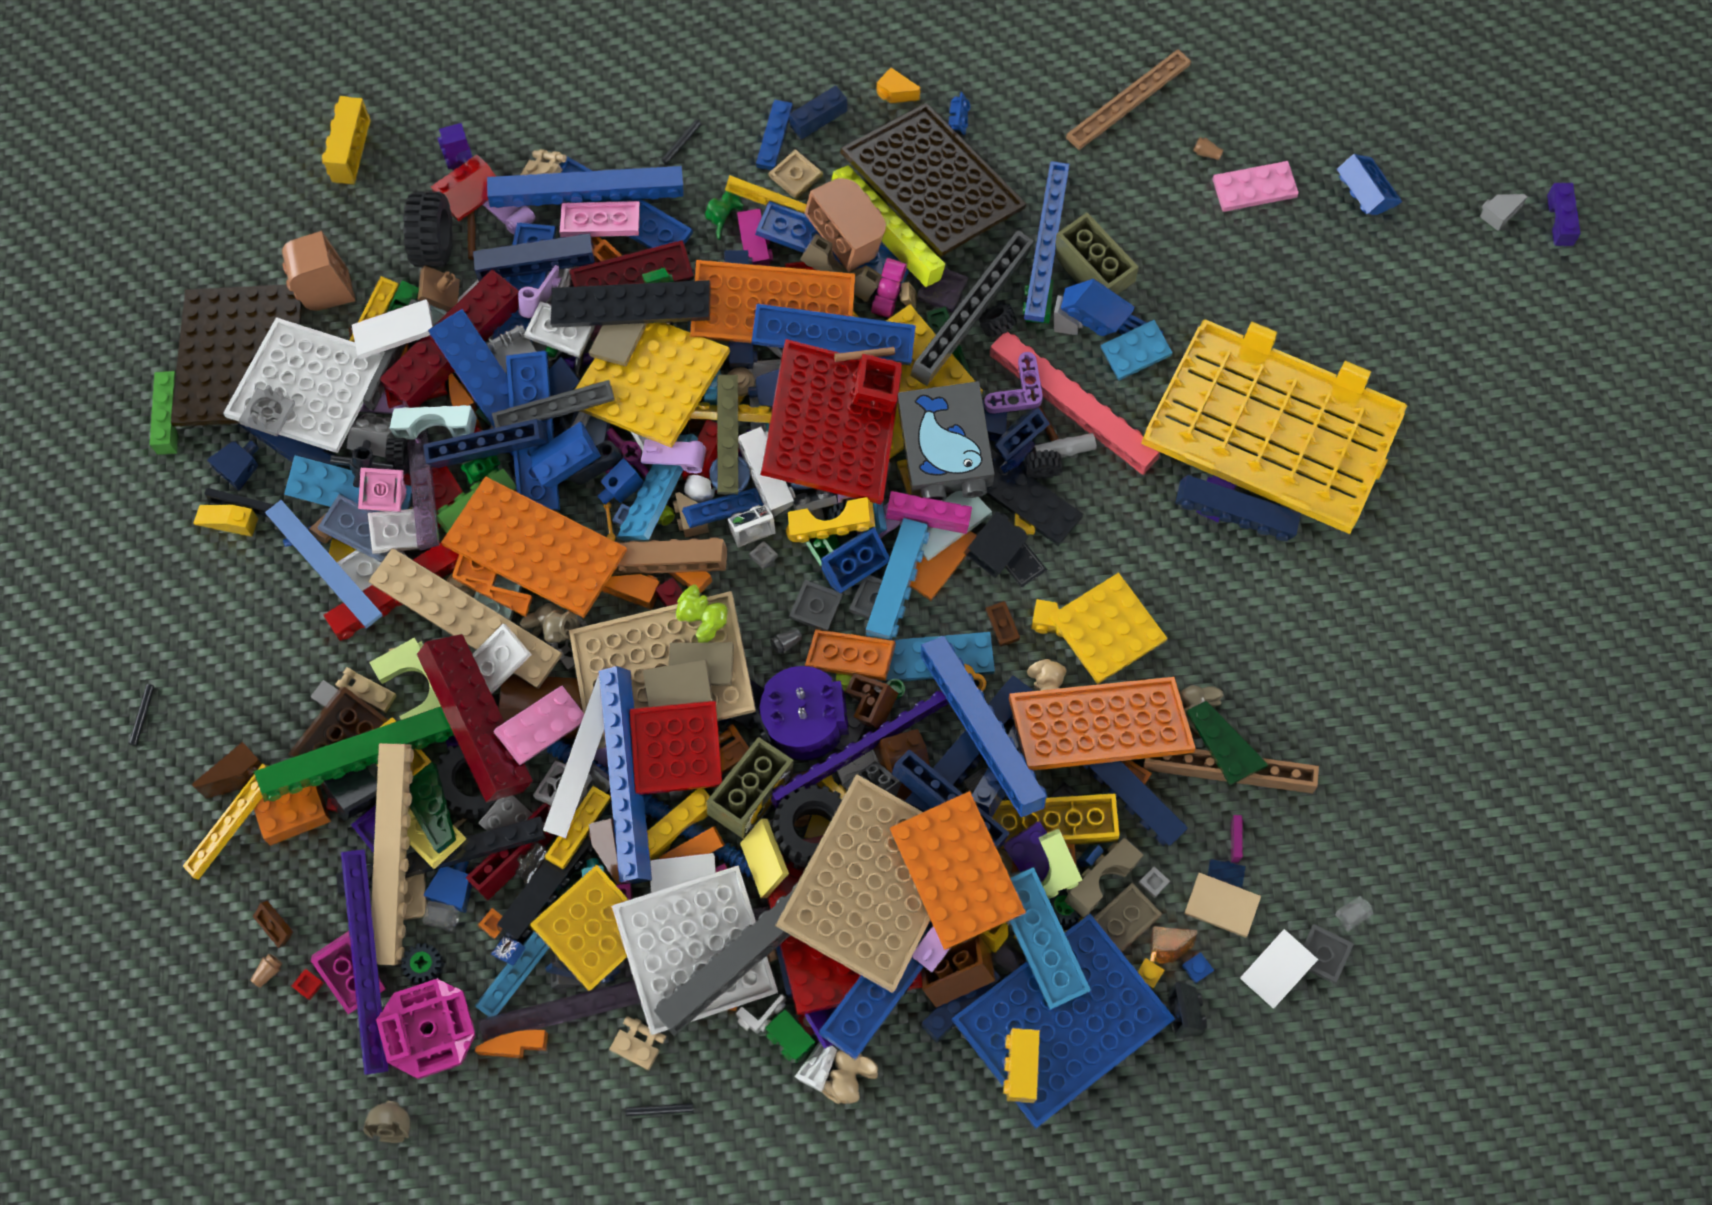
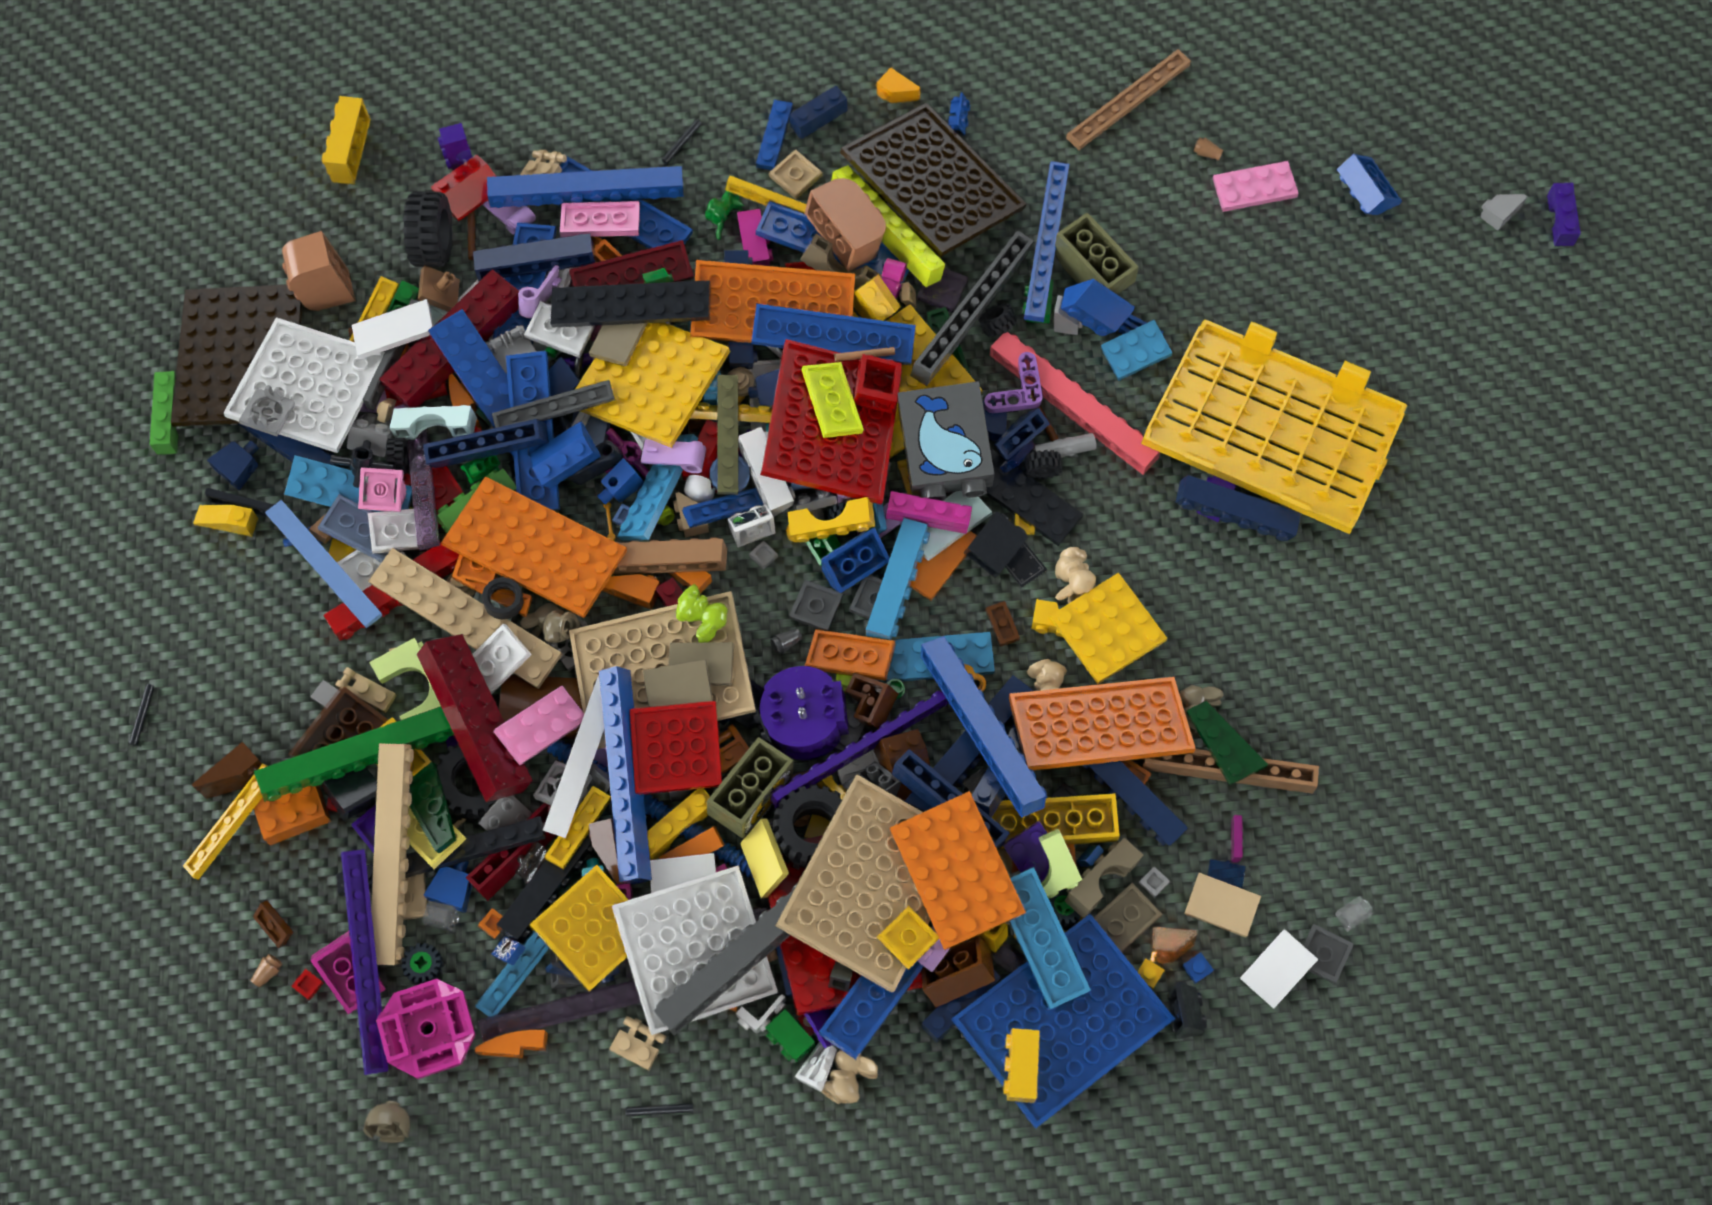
none -> tan plate [376,398,396,423]
none -> black tyre [482,577,524,620]
none -> neon yellow tile [802,362,864,438]
none -> pearl dark grey piece [828,961,853,992]
none -> yellow slope [853,274,901,321]
none -> yellow tile [877,906,939,970]
none -> tan animal [1055,547,1096,604]

